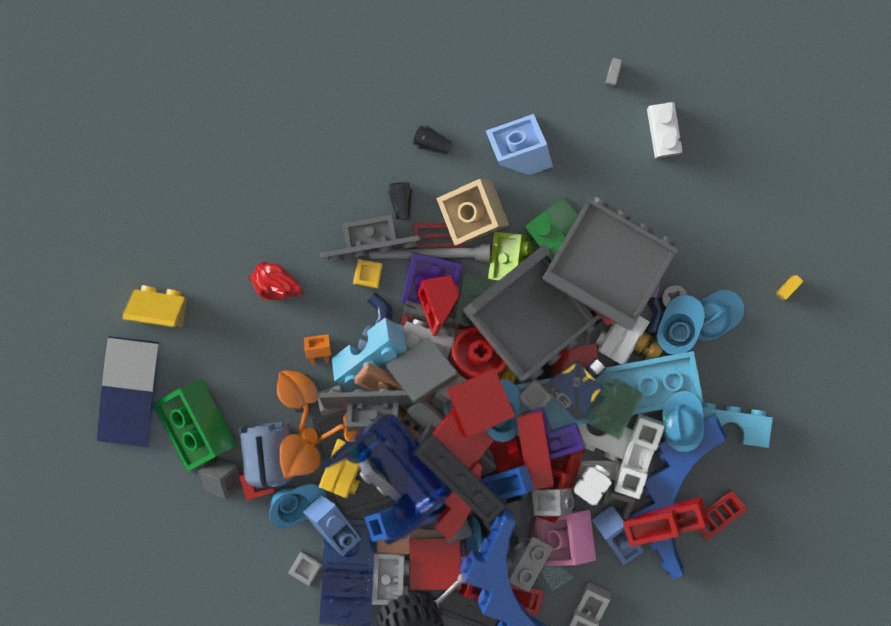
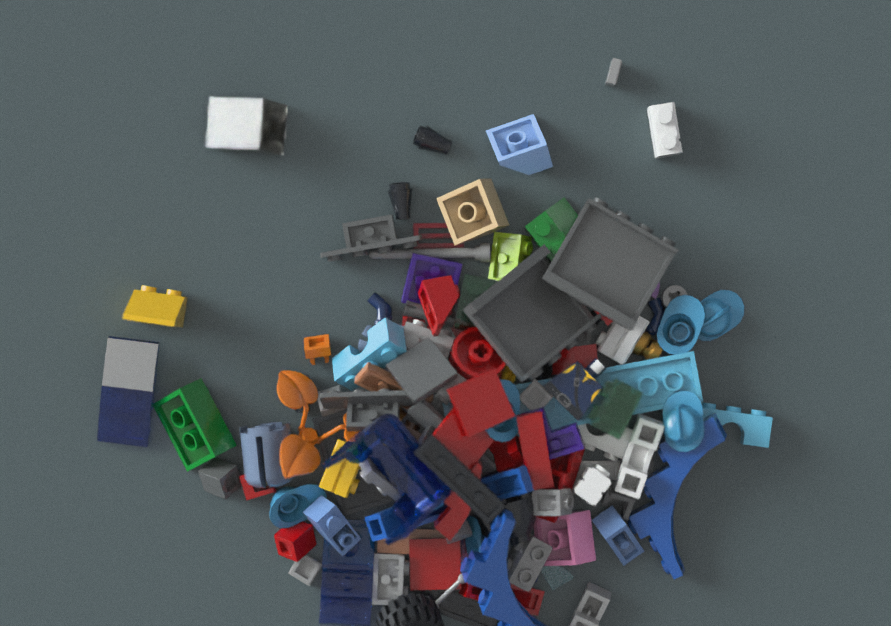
red hair [249,261,304,301] -> none
yellow tile [353,259,383,288] -> none
red slope [623,497,709,547] -> none
red slope [697,489,748,541] -> none
yellow tile [776,275,803,300] -> none
none -> clear smoke slope [205,97,288,155]
none -> red panel [274,521,316,562]

